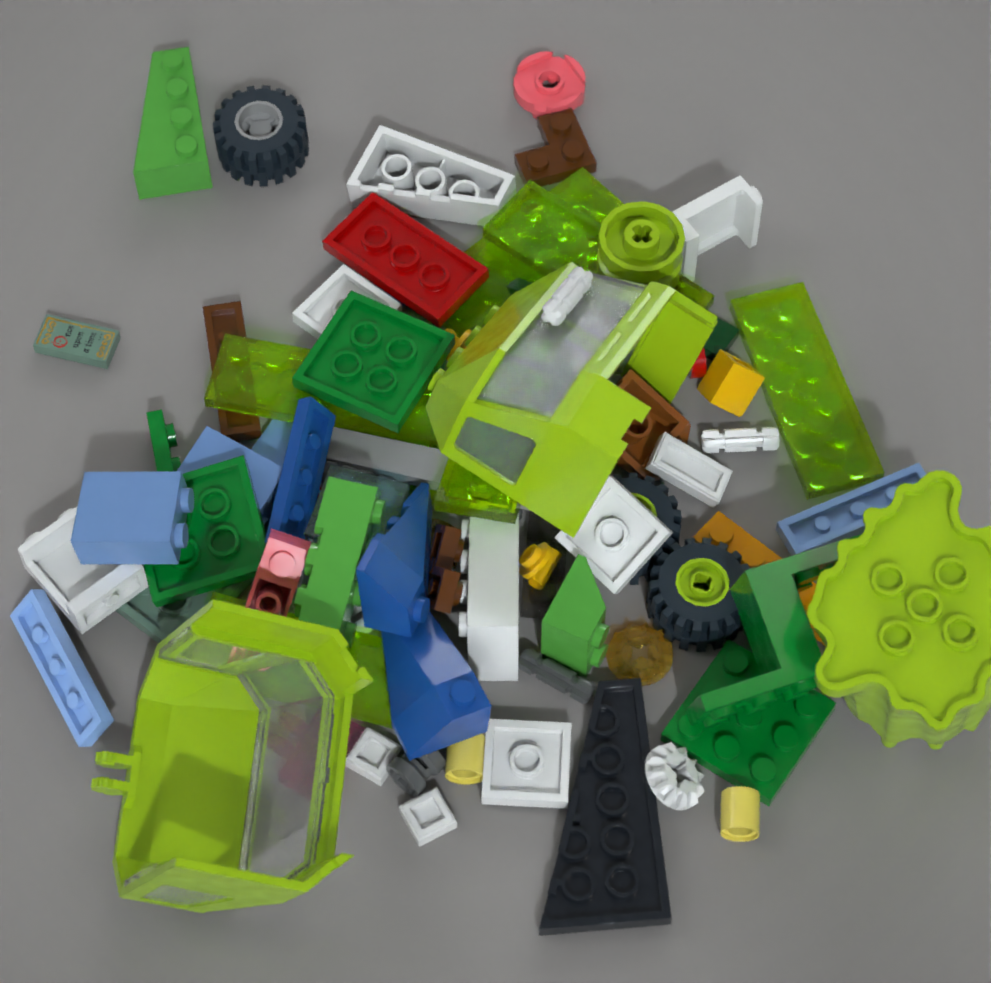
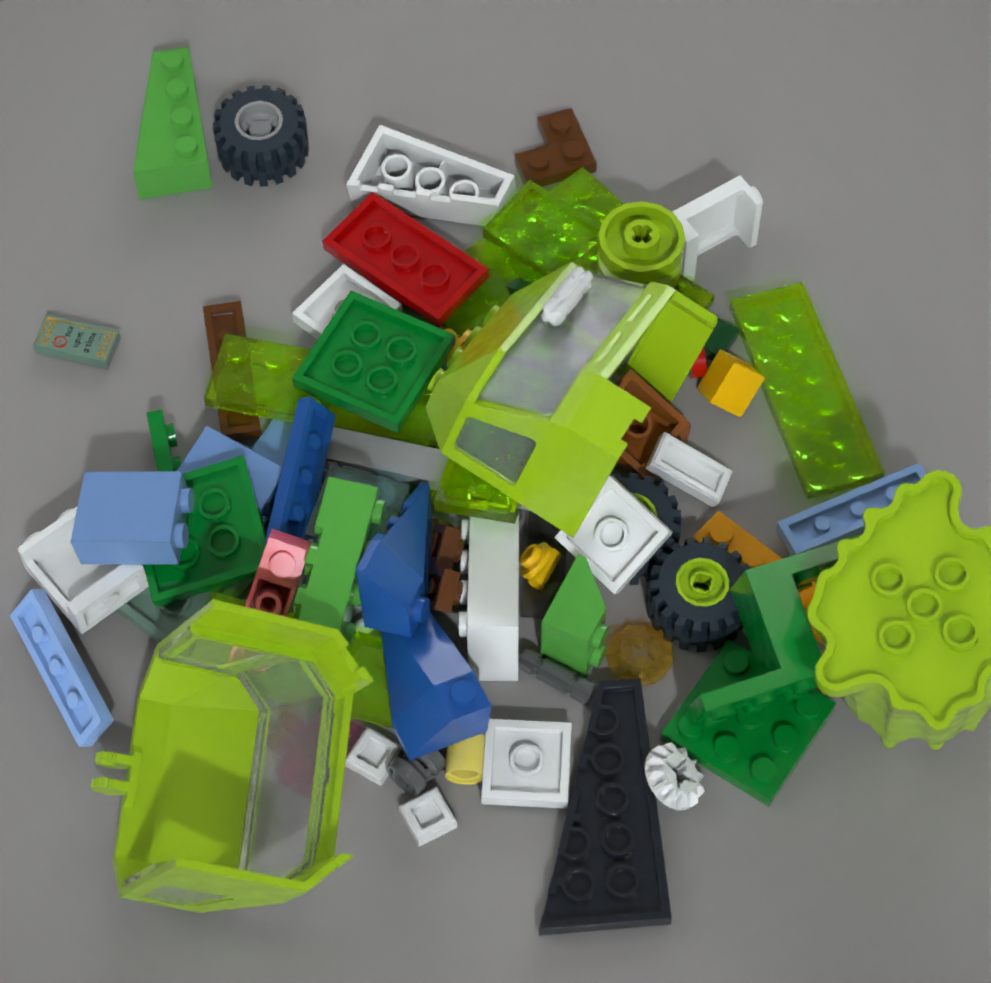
coral plate [513,51,586,120] -> none
white axle [701,427,780,453] -> none
light yellow beam [720,786,760,842] -> none

